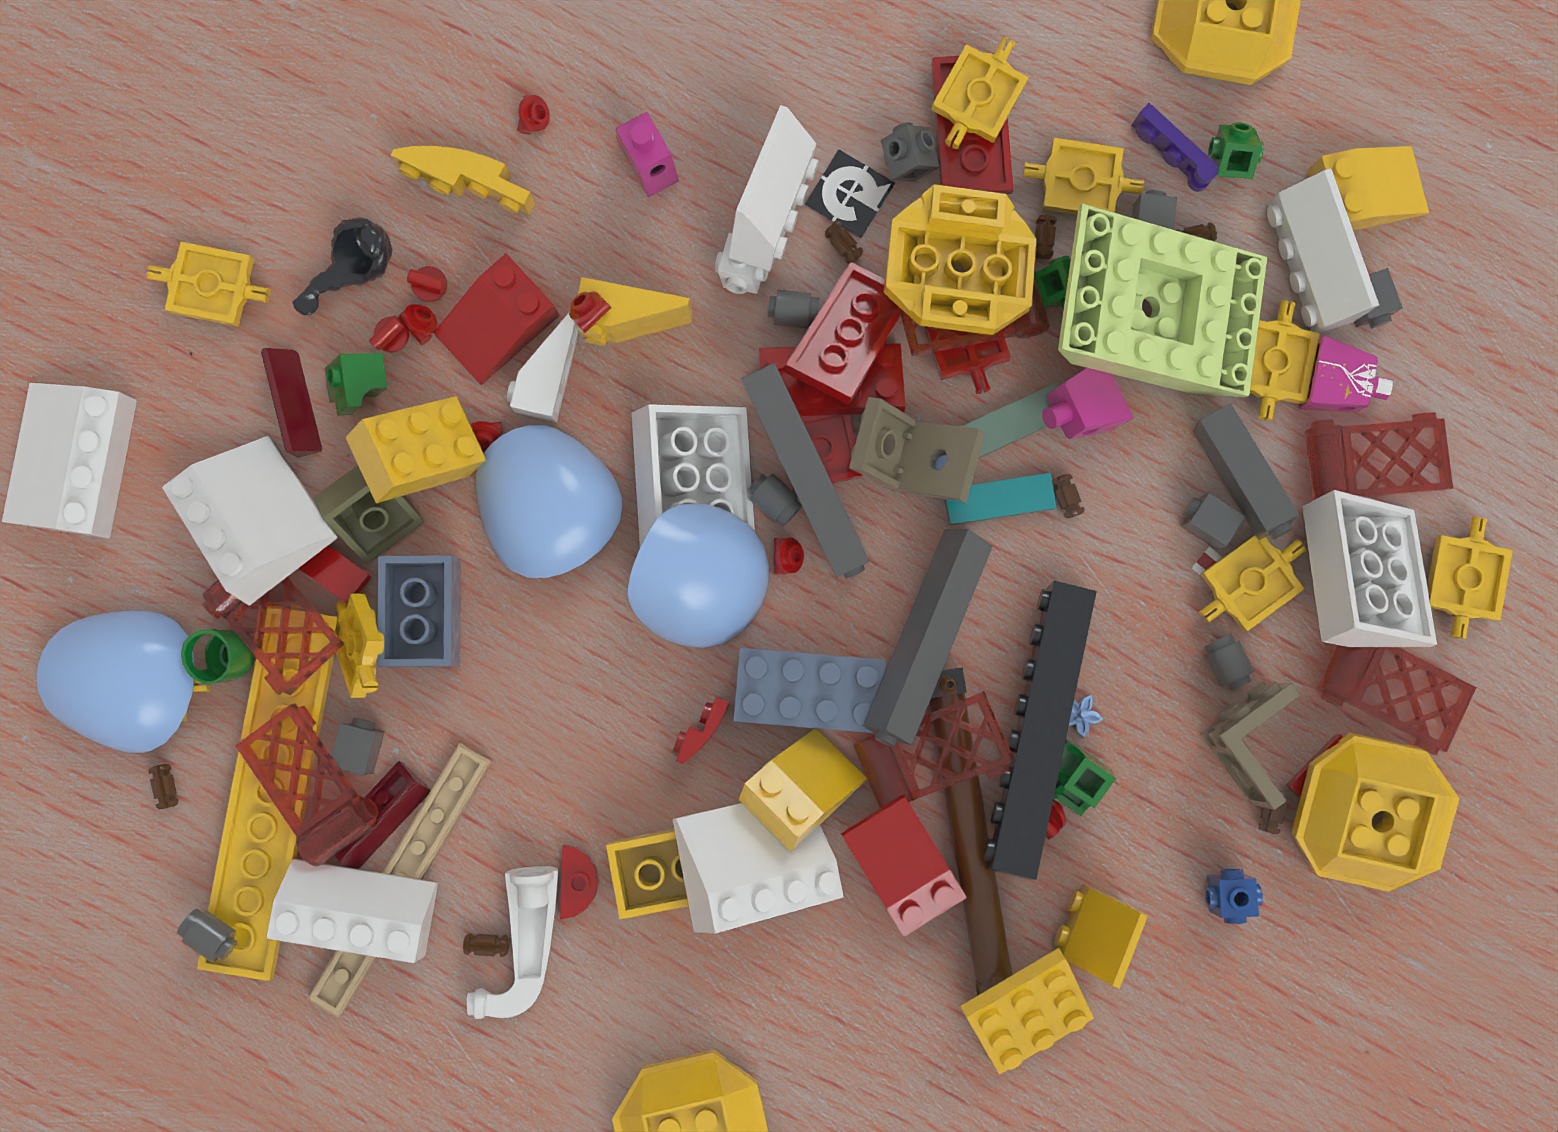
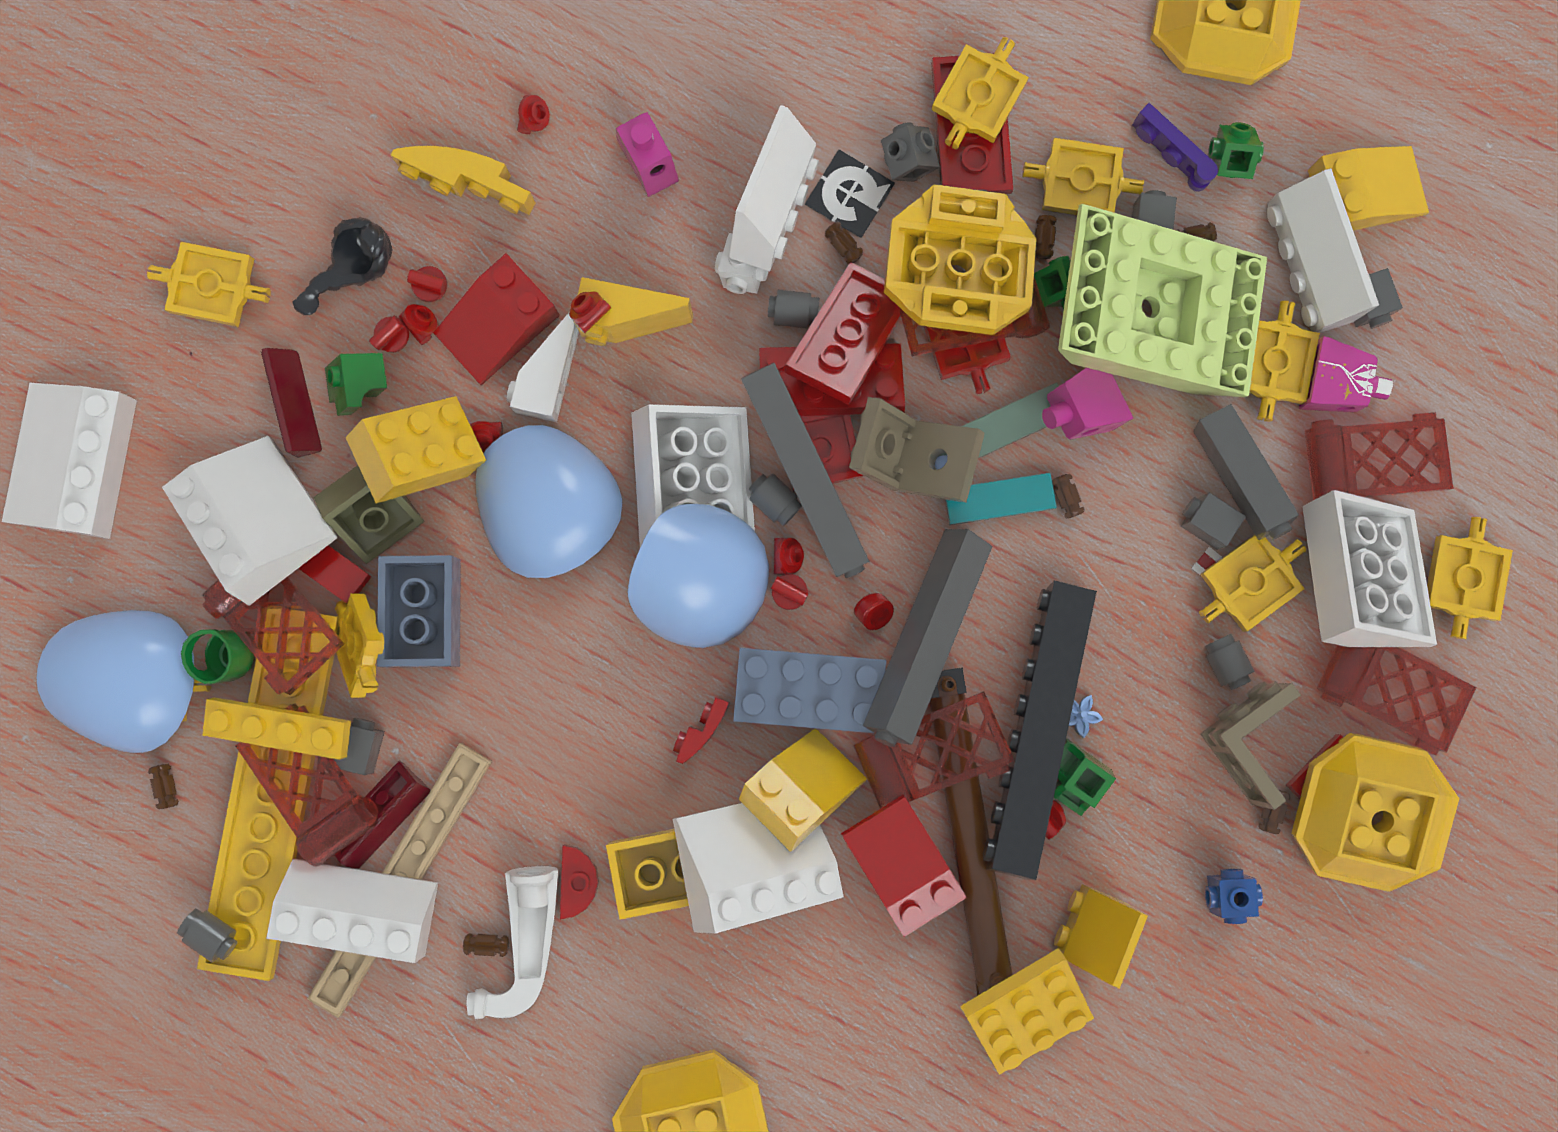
none -> yellow plate [202,697,351,760]
none -> red plate [771,574,809,610]
none -> red tile [854,593,894,630]

